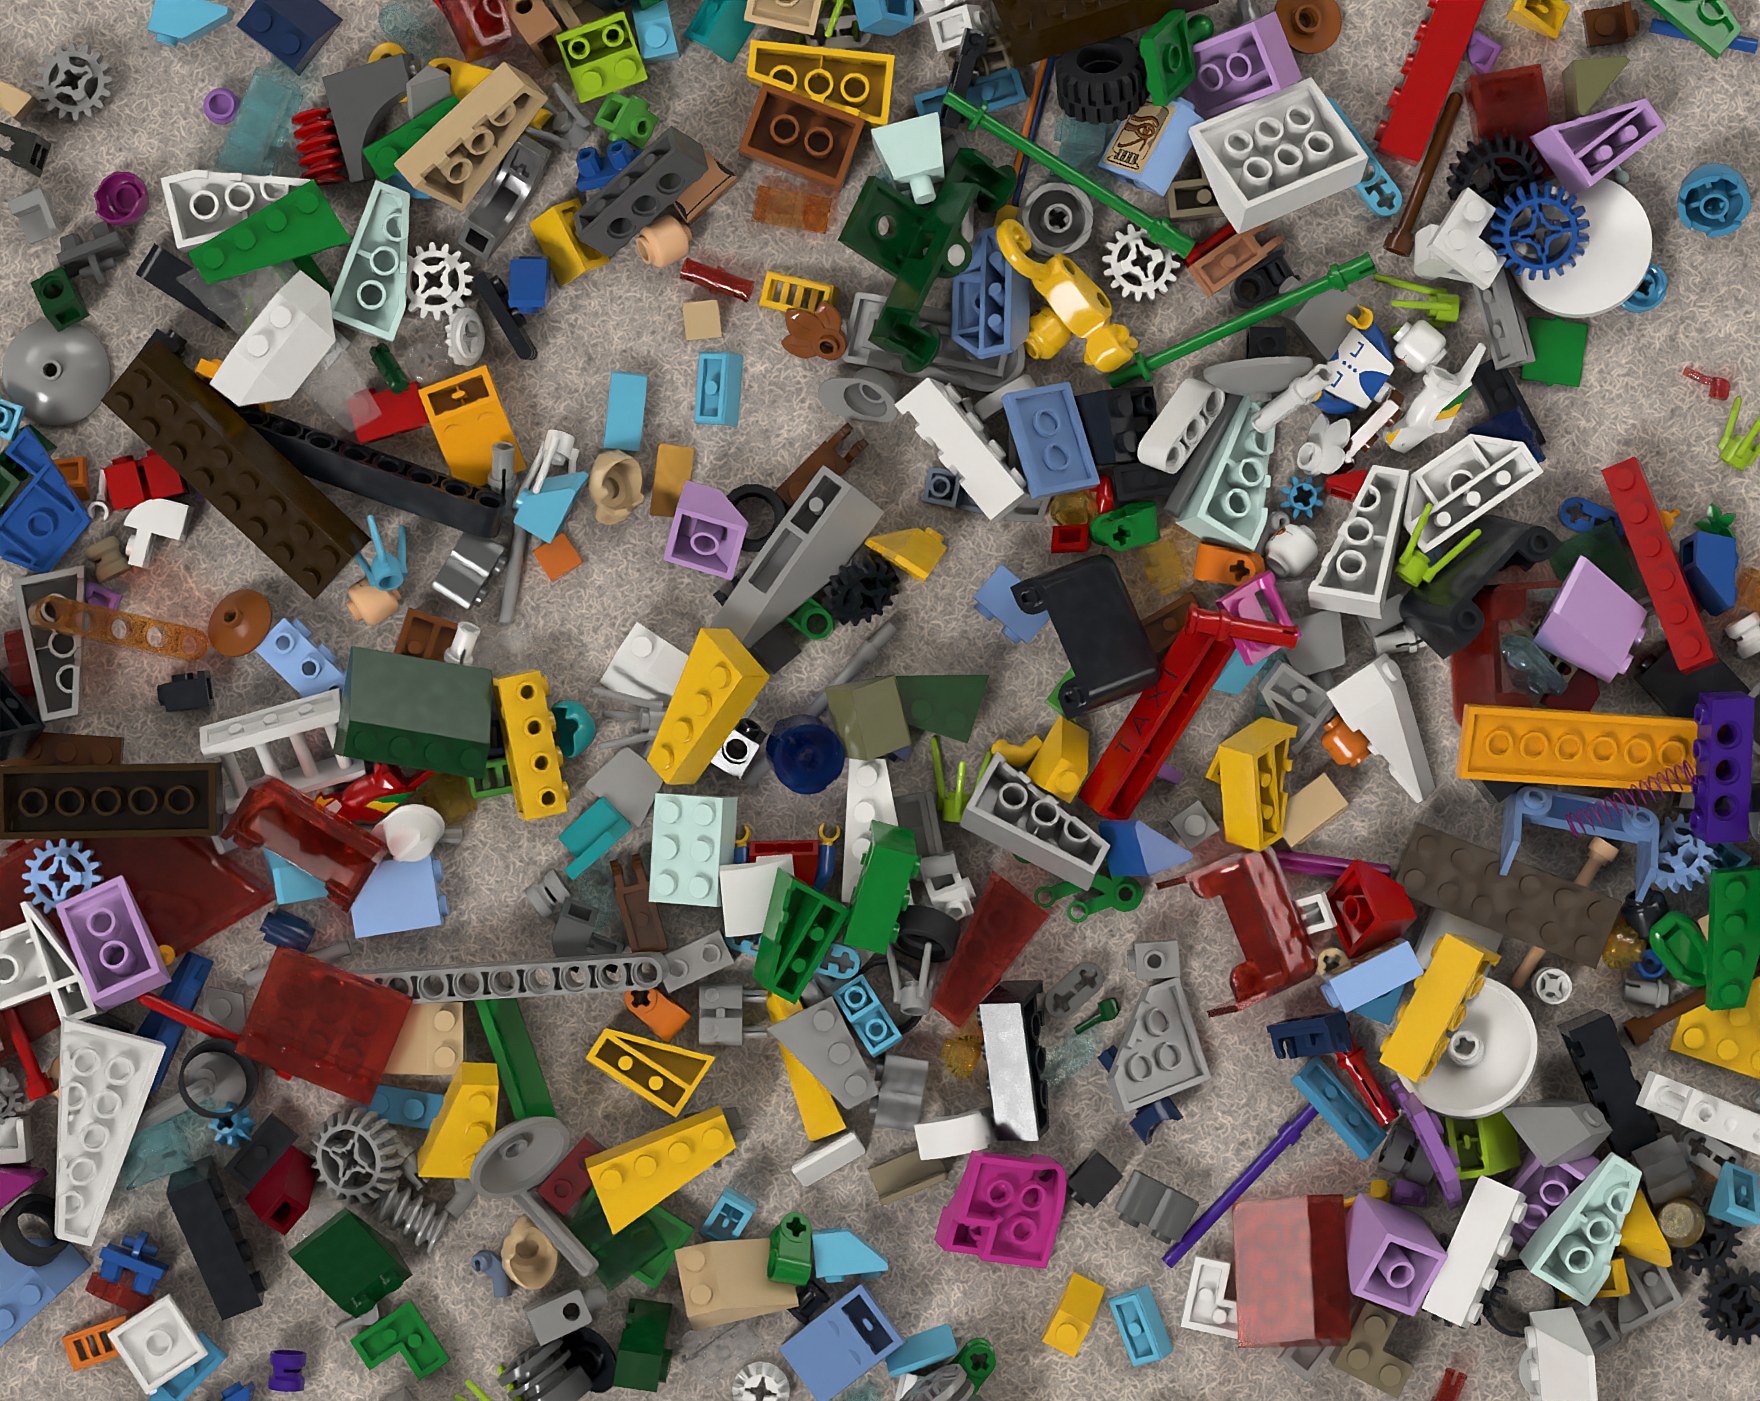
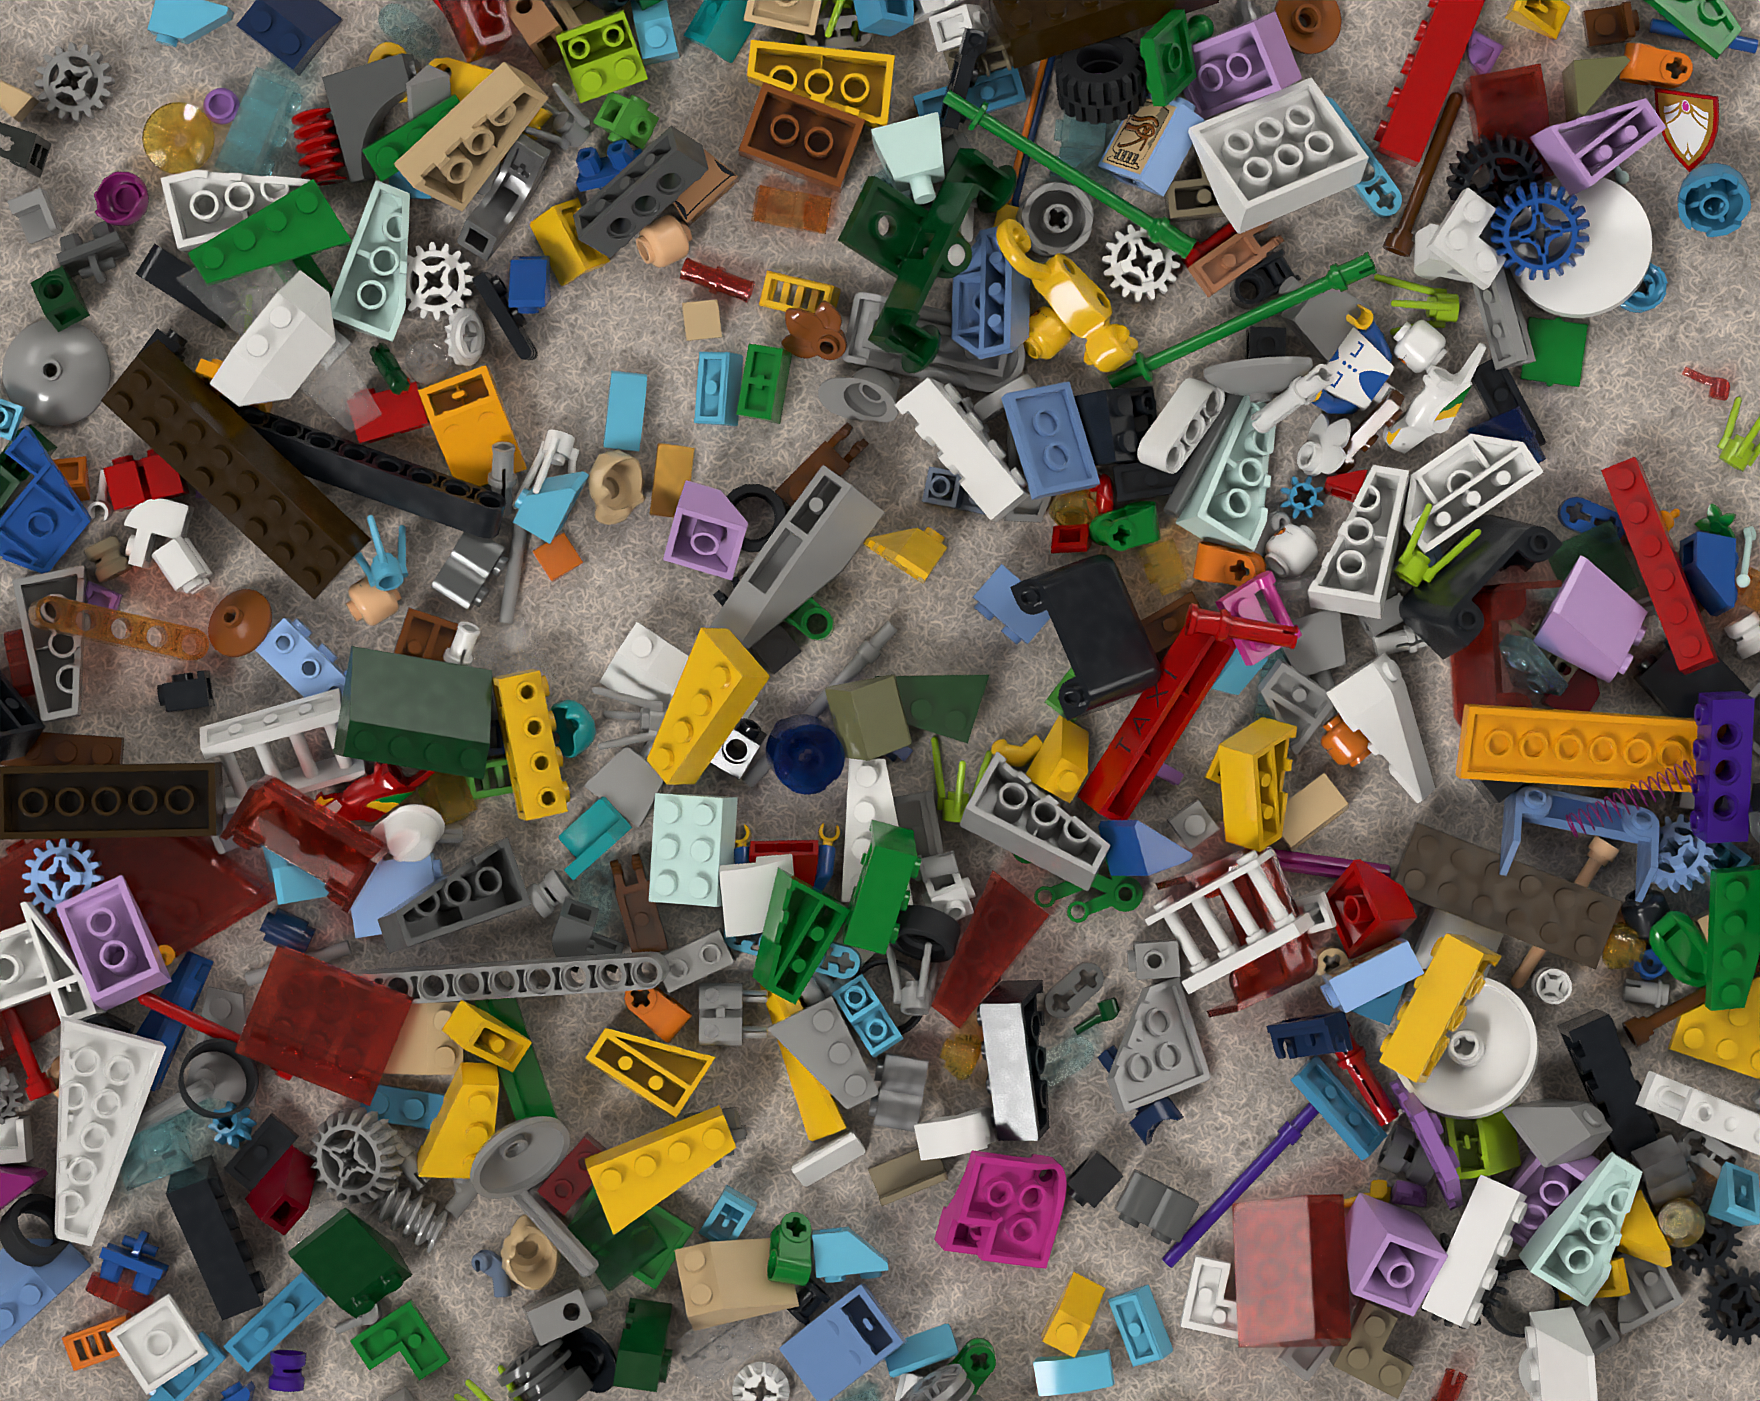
black gear [823,555,900,626] -> none
none -> clear yellow dish [142,102,215,174]
none -> white brick [151,536,213,595]
none -> dark azure plate [223,1271,328,1372]
none -> dark grey wedge [377,837,531,954]
none -> yellow slope [442,1000,532,1073]
none -> green hinge [736,343,792,424]
none -> medium azure slope [1033,1349,1115,1396]
none -> white fence [1145,849,1315,994]
none -> orange piece [1619,43,1693,89]
none -> shield [1654,88,1719,172]
none -> light aqua hinge [1736,526,1756,588]

